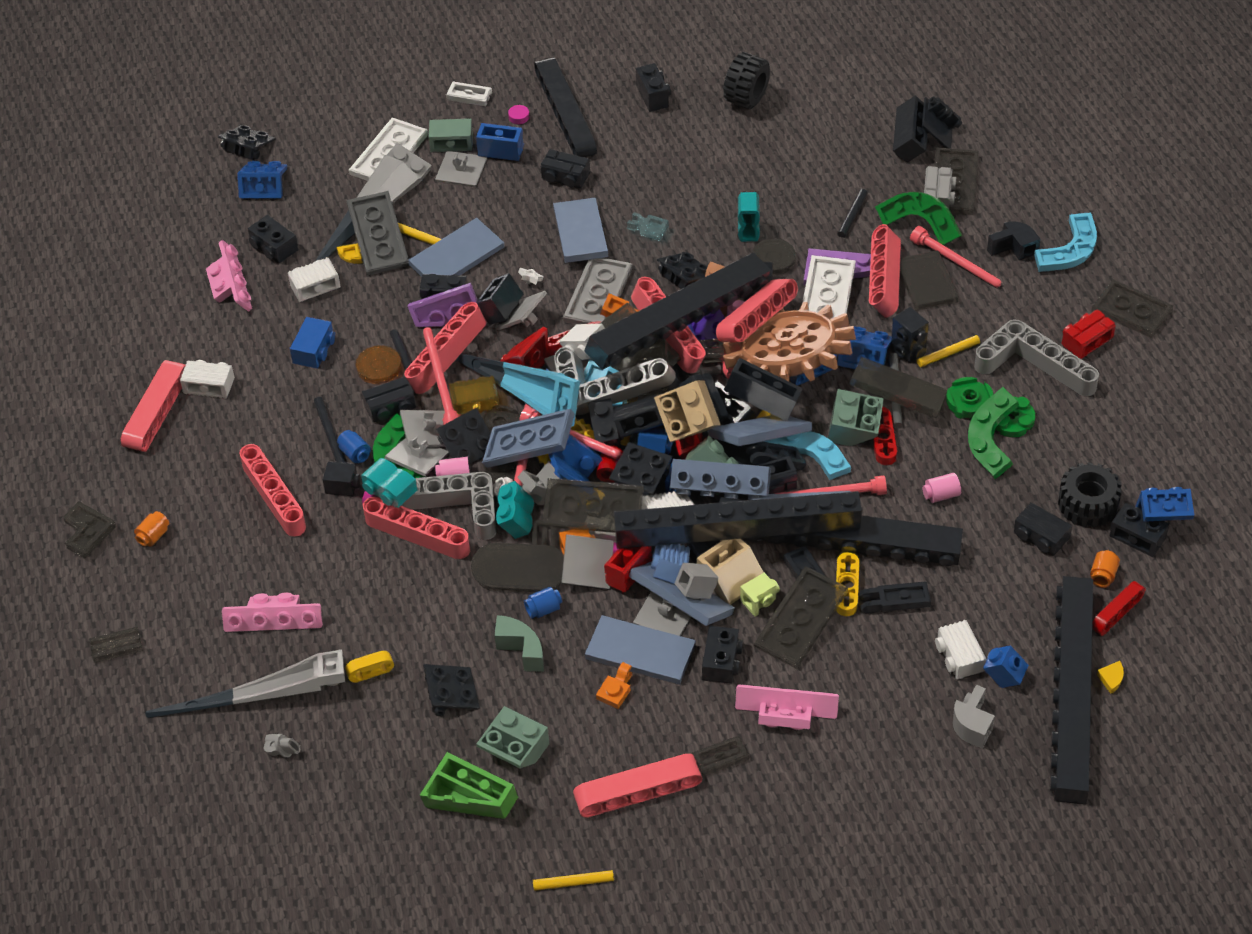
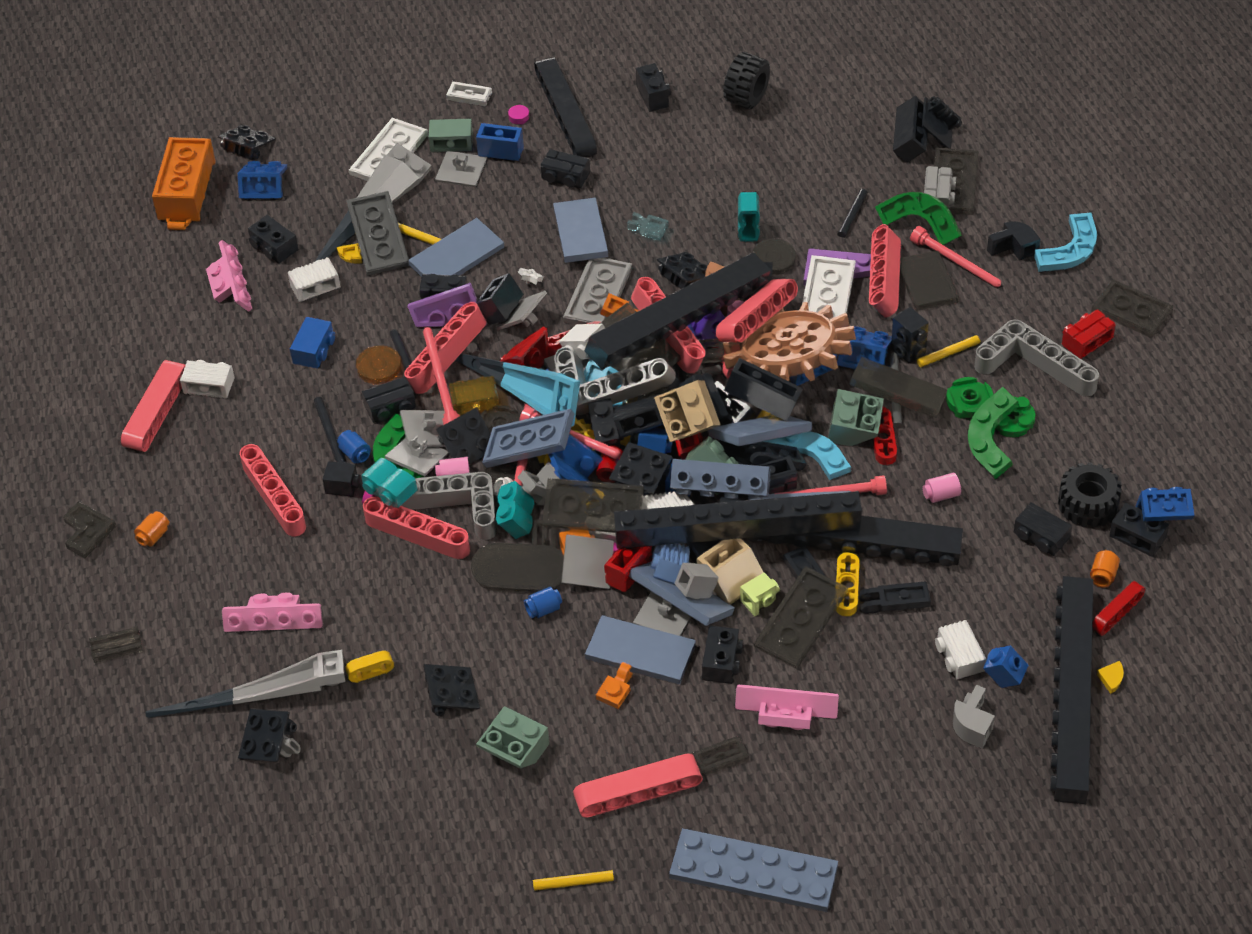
bright green wedge [420,752,518,819] -> none
sand green brick [495,615,544,672] -> none
none -> orange container [152,137,216,230]
none -> black hinge [238,709,297,762]
none -> sand blue plate [669,828,838,912]

